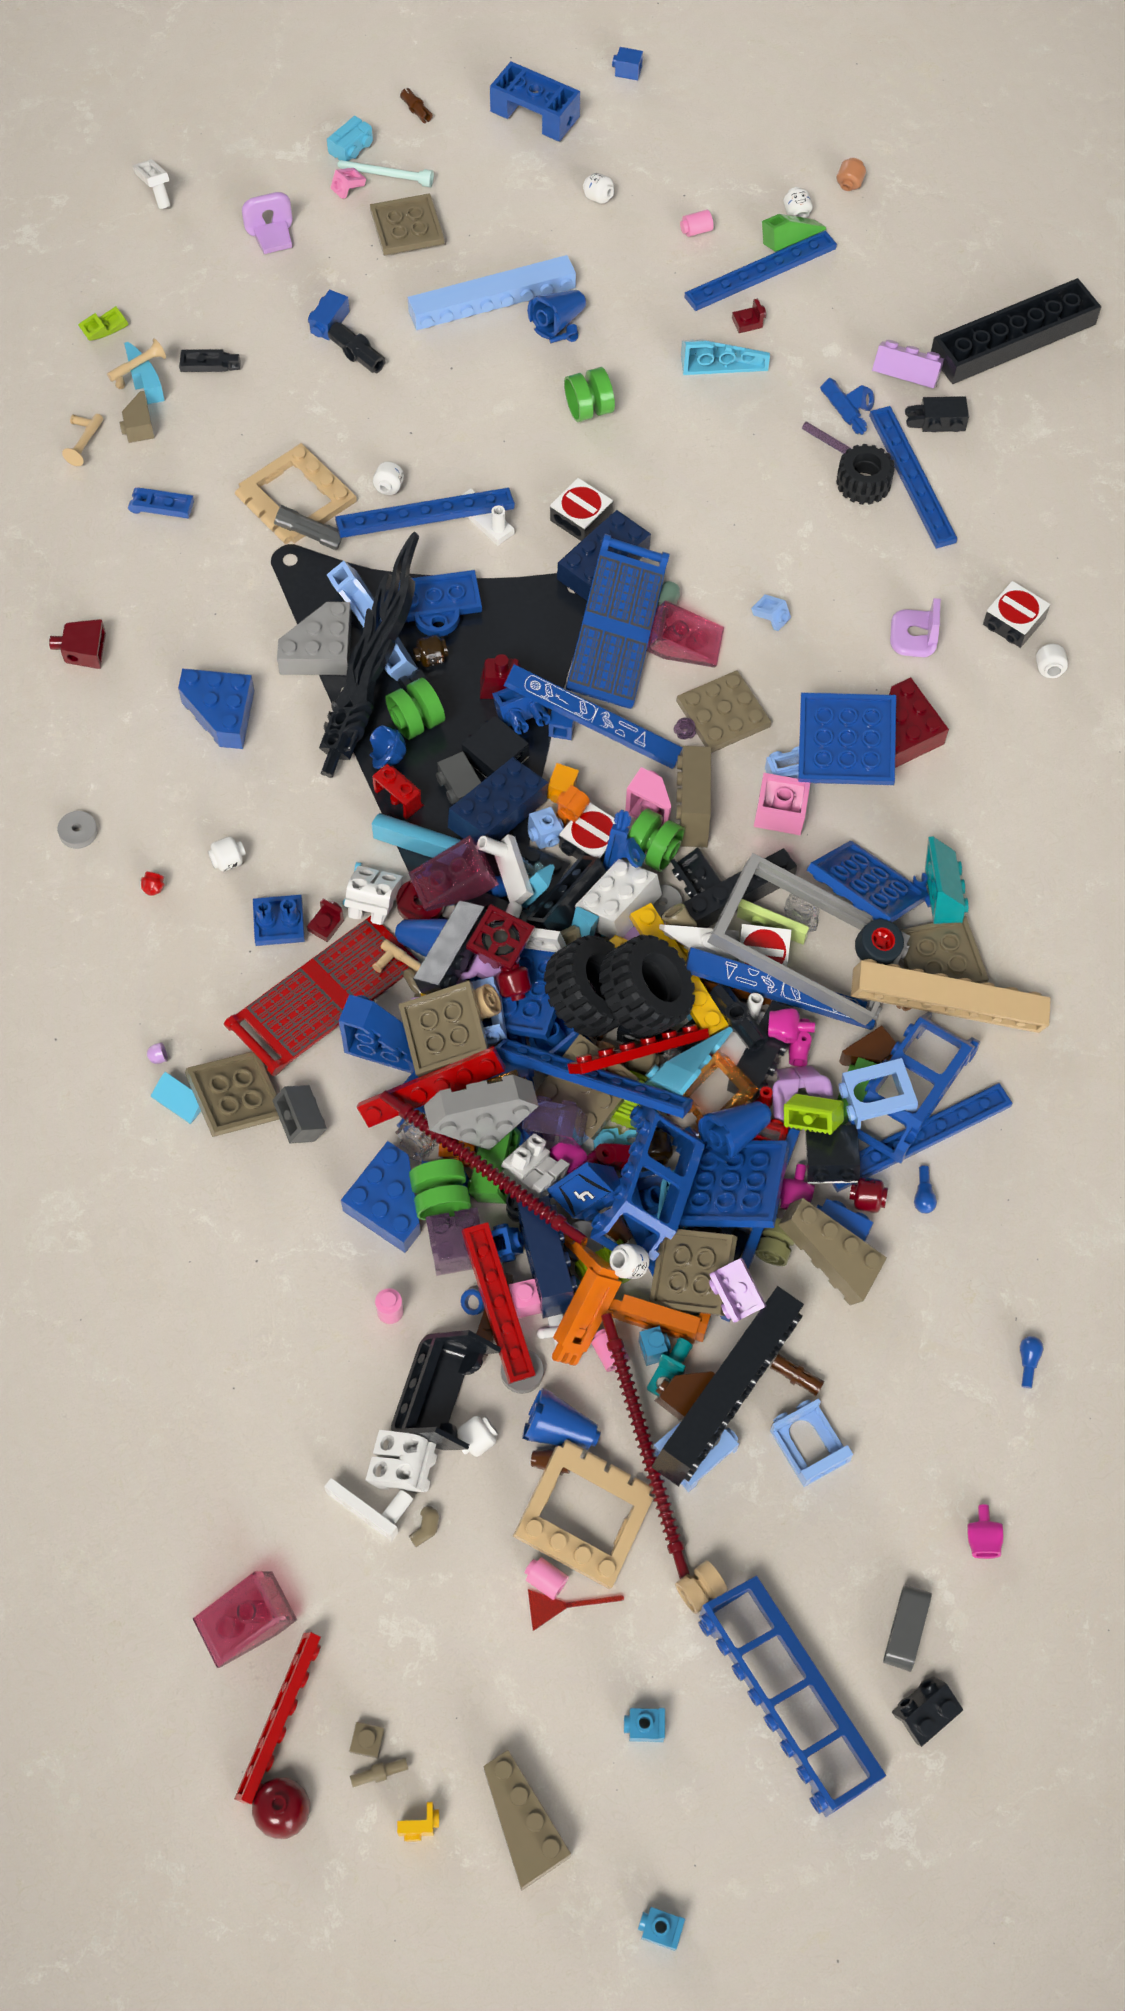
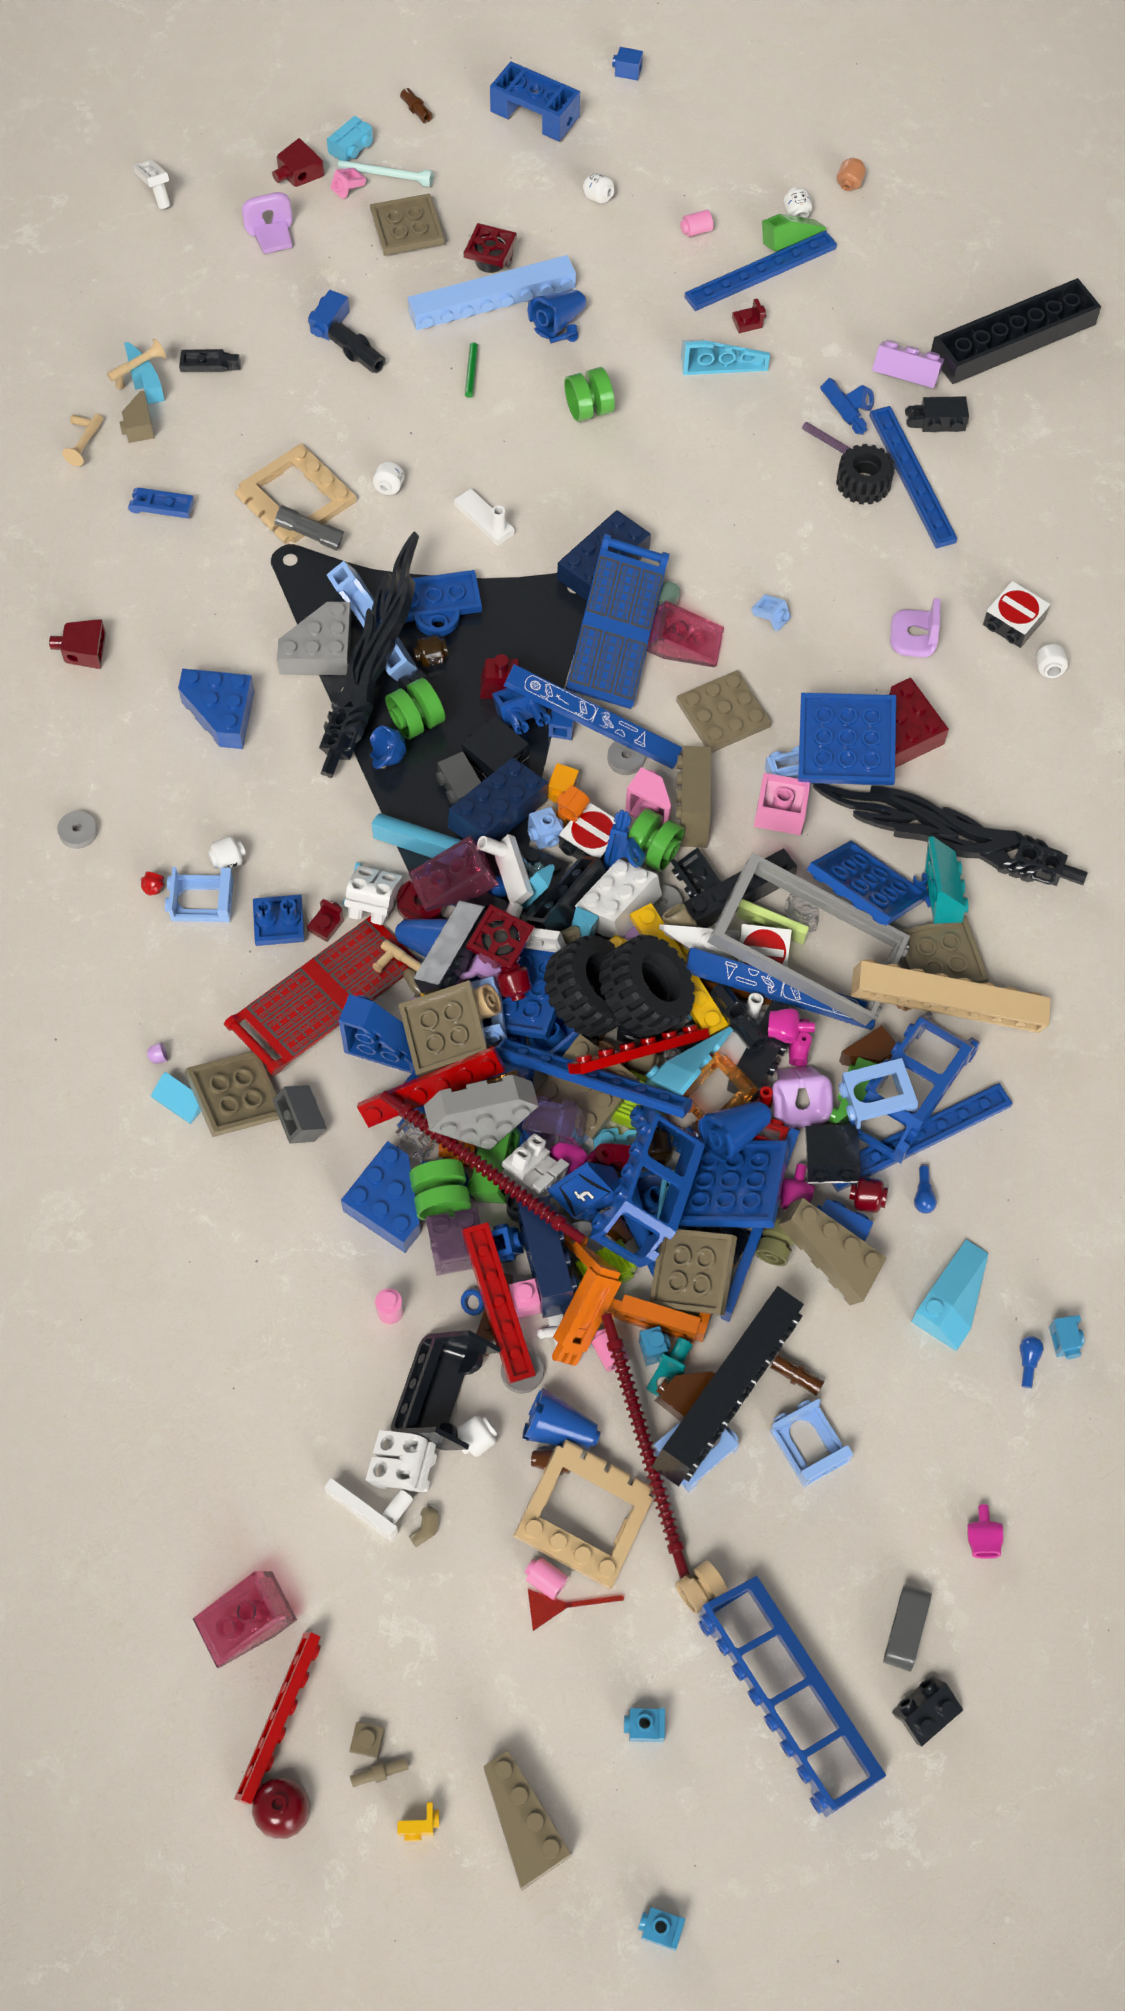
lime slope [78,306,129,341] -> none
blue tile [335,487,515,538] -> none
red window [372,764,424,820] -> none
piece [550,478,613,541] -> none
white head [610,1244,649,1279] -> none
clear purple plate [674,718,696,740] -> none
bracket [709,1258,766,1323] -> none
lime brick [784,1094,844,1135] -> none
black wheel [855,919,904,965] -> none
none -> light blue panel [165,867,234,922]
none -> dark red torso [272,138,324,187]
none -> dark red piece [463,223,517,273]
none -> green bar [464,342,478,398]
none -> light grey piece [607,741,645,775]
none -> black piece [813,783,1088,886]
none -> medium azure wedge [911,1239,989,1351]
none -> dark azure brick [1049,1315,1084,1359]

